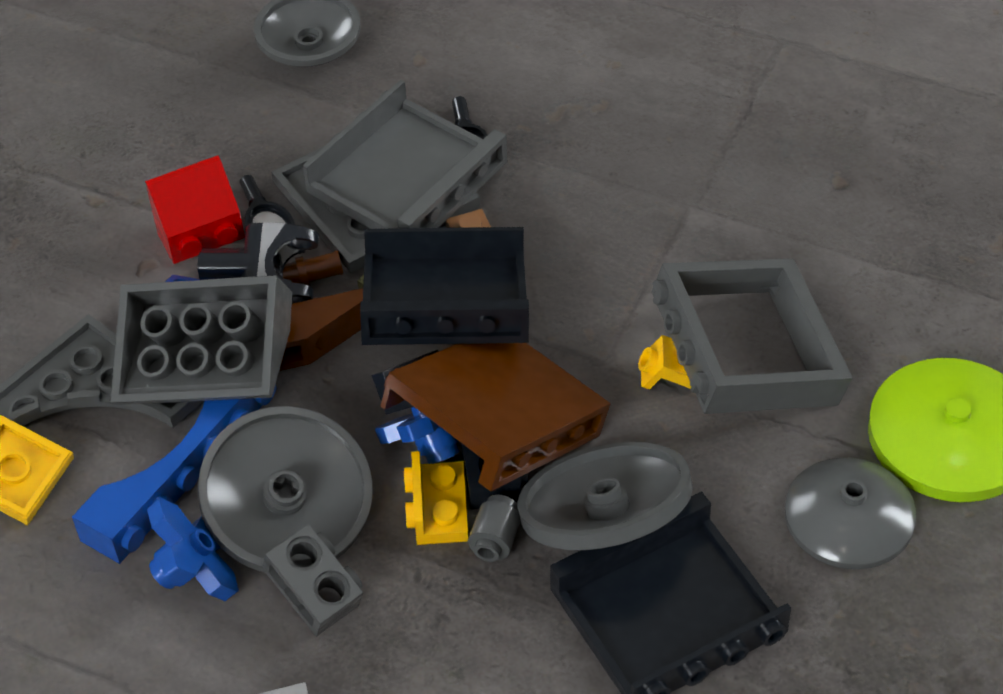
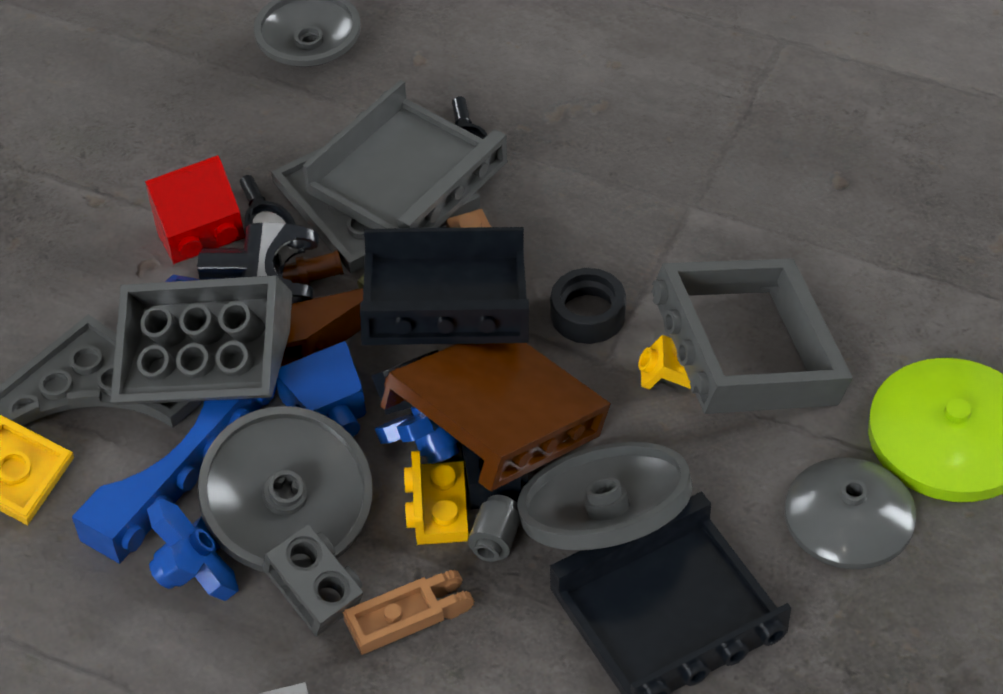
none -> blue torso [276,341,366,437]
none -> medium nougat hinge [343,570,475,655]
none -> black tyre [550,268,626,344]

